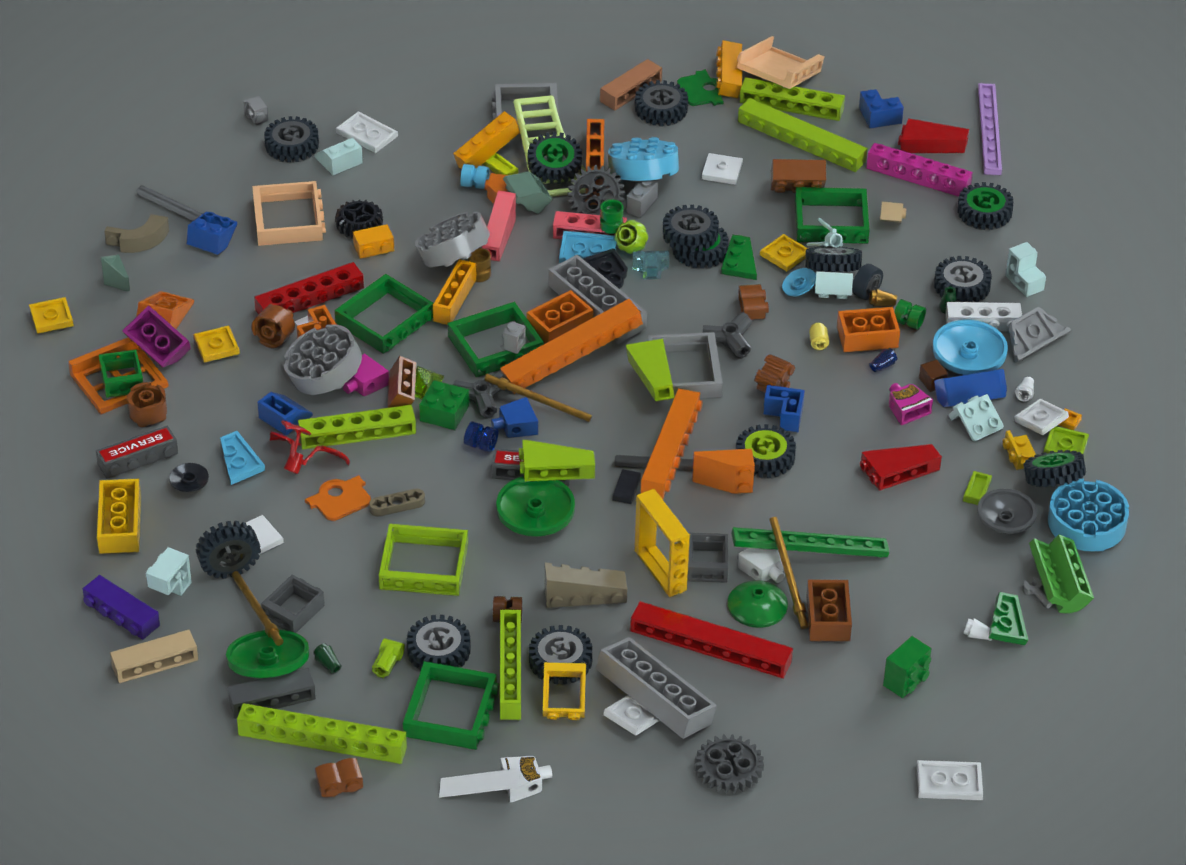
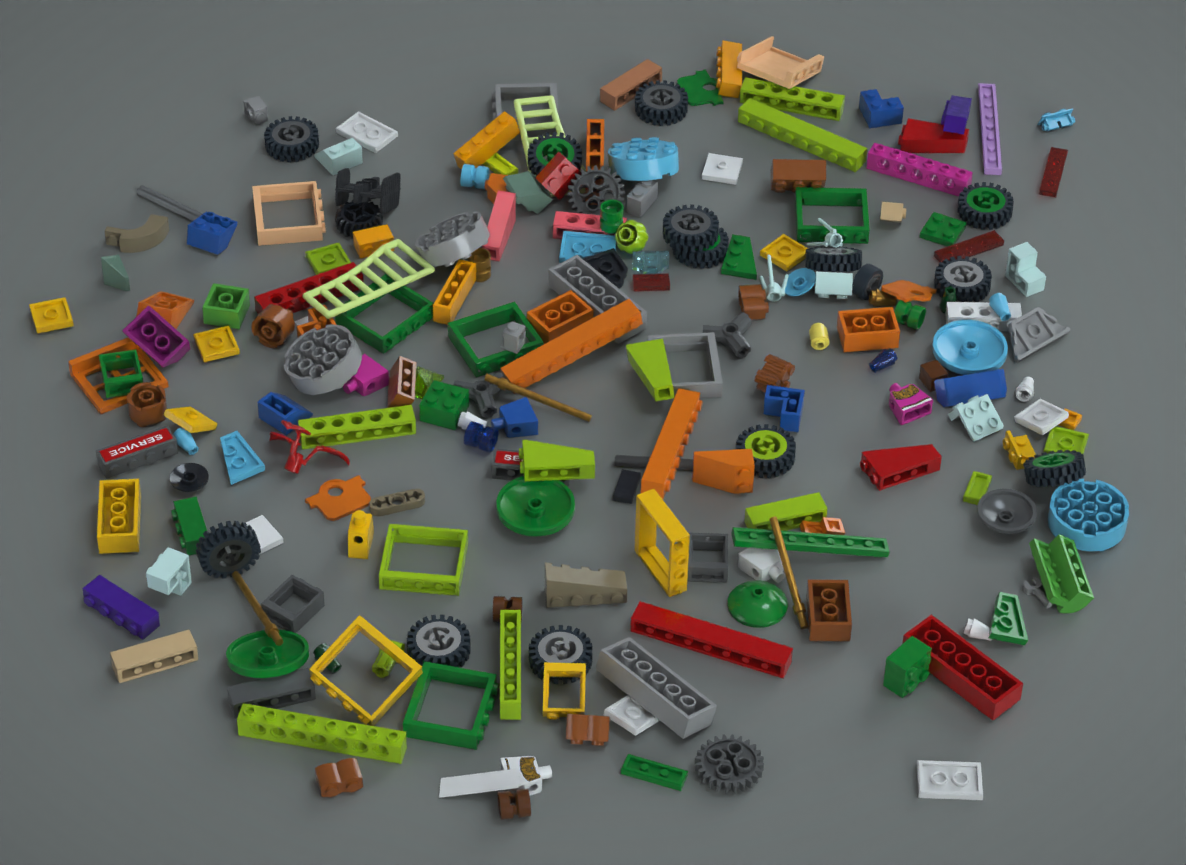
none -> yellow plate [164,406,217,433]
none -> green brick [171,496,207,556]
none -> medium azure cone [173,427,199,455]
none -> bright green brick [202,283,250,329]
none -> yellowish green bar [303,239,435,319]
none -> lime tile [305,242,351,275]
none -> yellow window [309,615,423,726]
none -> black piece [335,168,401,214]
none -> yellow torso [348,510,374,559]
none -> white cone [458,411,487,432]
none -> reddish brown wheel [497,788,531,820]
none -> red slope [535,152,582,200]
none -> dark orange brick [566,714,610,746]
none -> green tile [621,754,688,791]
none -> clear red tile [632,273,670,291]
none -> lime brick [744,492,827,531]
none -> light aqua plant [760,255,789,302]
none -> orange slope [800,517,845,535]
none -> orange piece [881,280,937,302]
none -> red brick [902,614,1023,720]
none -> green plate [920,212,967,248]
none -> clear red tile [934,230,1004,263]
none -> dark purple brick [941,95,972,134]
none -> medium azure cone [989,293,1011,321]
none -> medium azure hinge [1038,108,1075,131]
none -> clear red tile [1039,147,1068,198]

